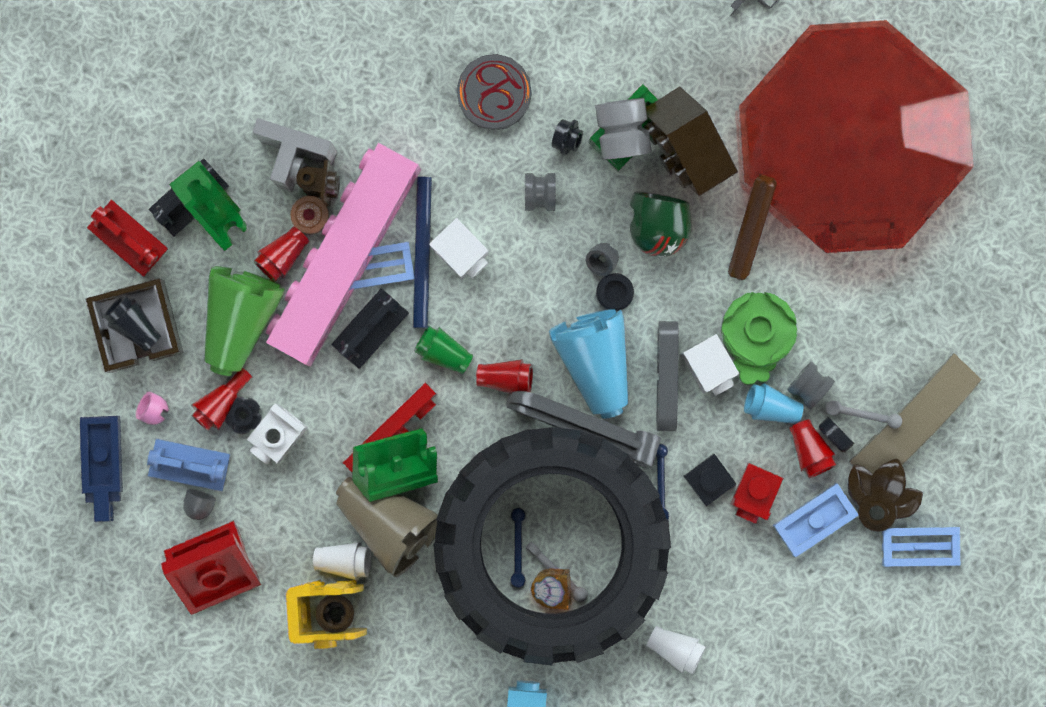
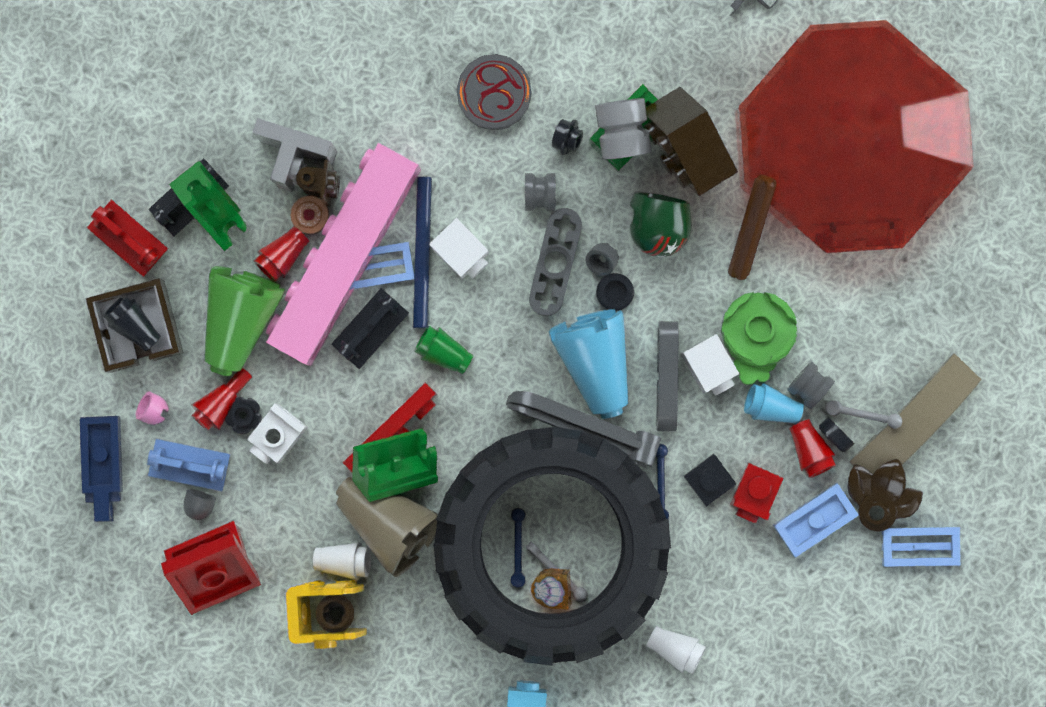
red cone [476,359,533,394] -> none
none -> dark grey beam [529,208,582,316]

